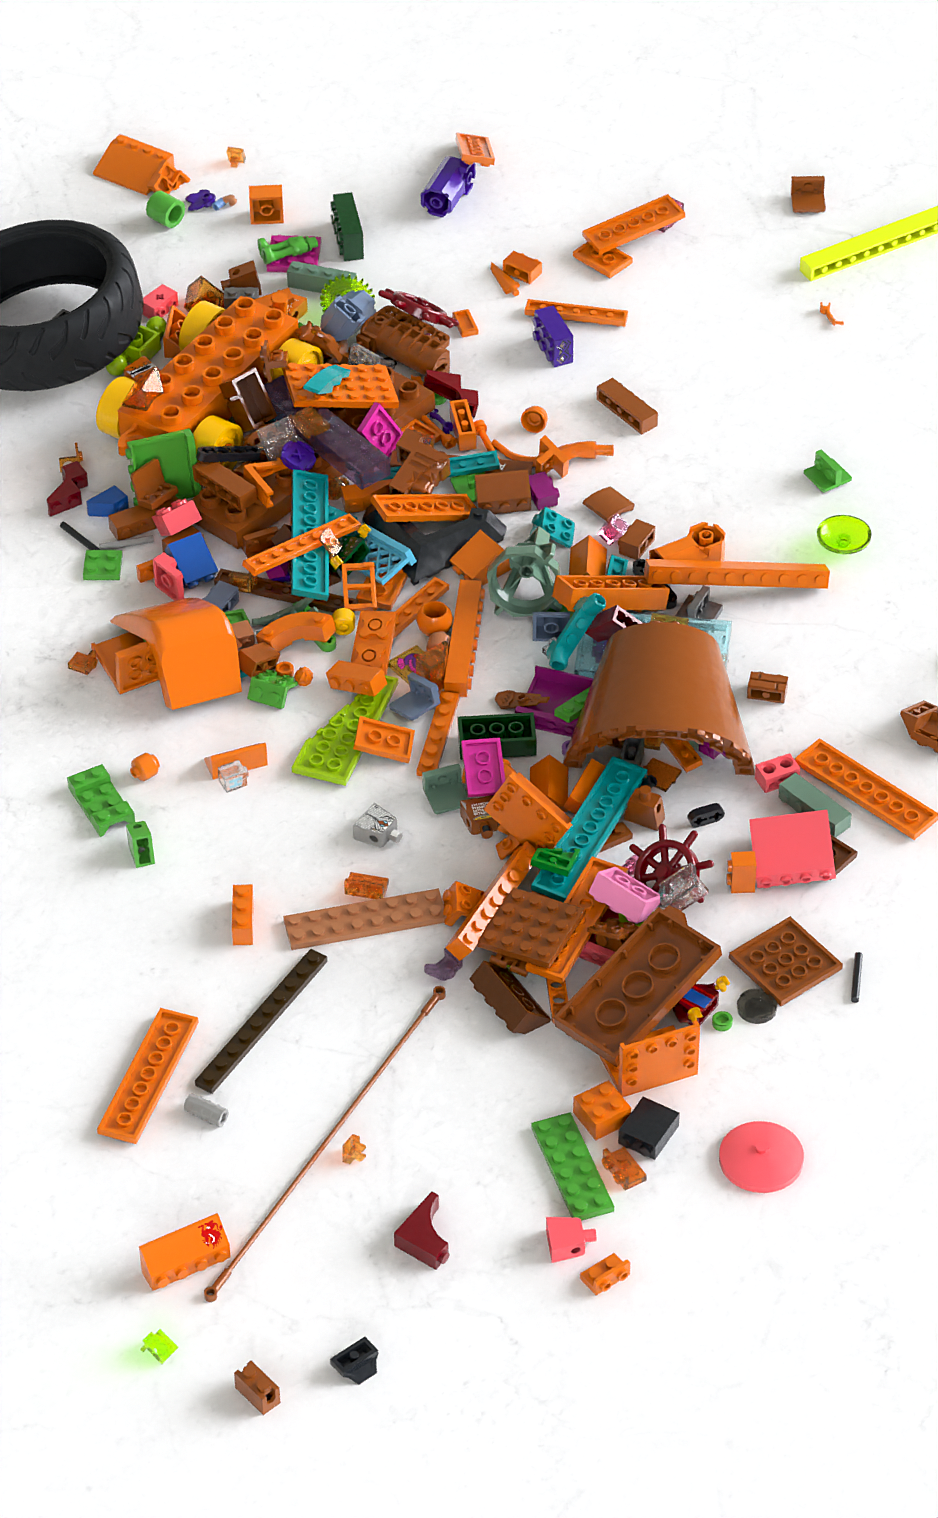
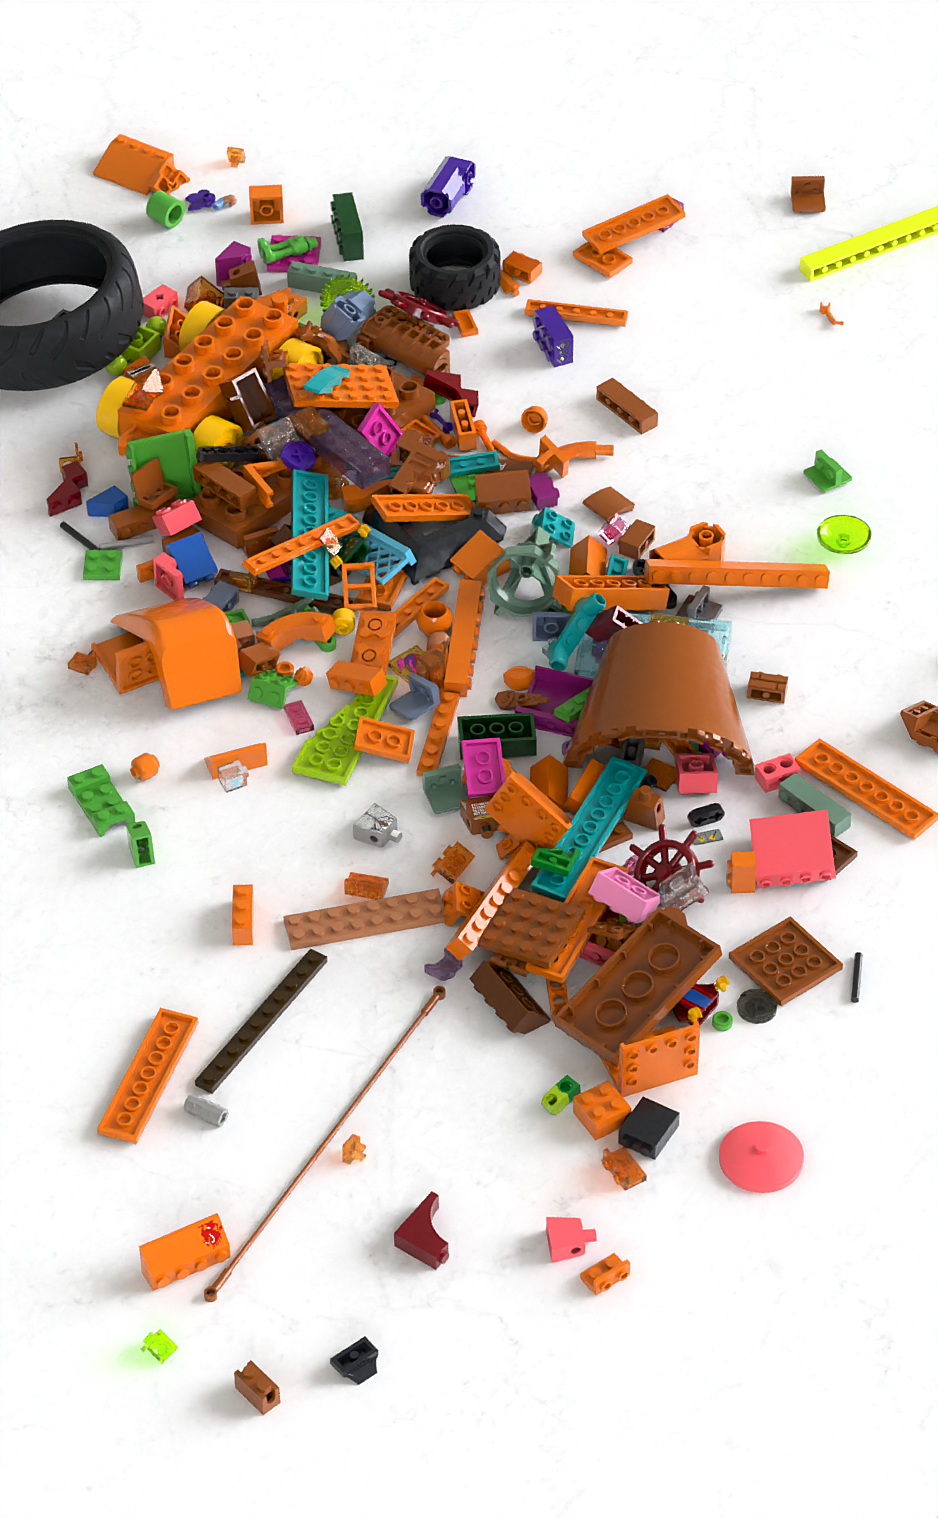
orange plate [455,133,495,167] -> none
bright green plate [531,1112,614,1221] -> none
none -> magenta slope [215,241,252,287]
none -> clear pink plate [284,700,314,735]
none -> black tyre [409,224,500,311]
none -> clear orange bracket [431,841,475,884]
none -> orange hat [503,666,535,691]
none -> leg [541,1075,581,1115]
none -> coral slope [675,753,718,795]
none -> light grey sticker [693,829,724,845]

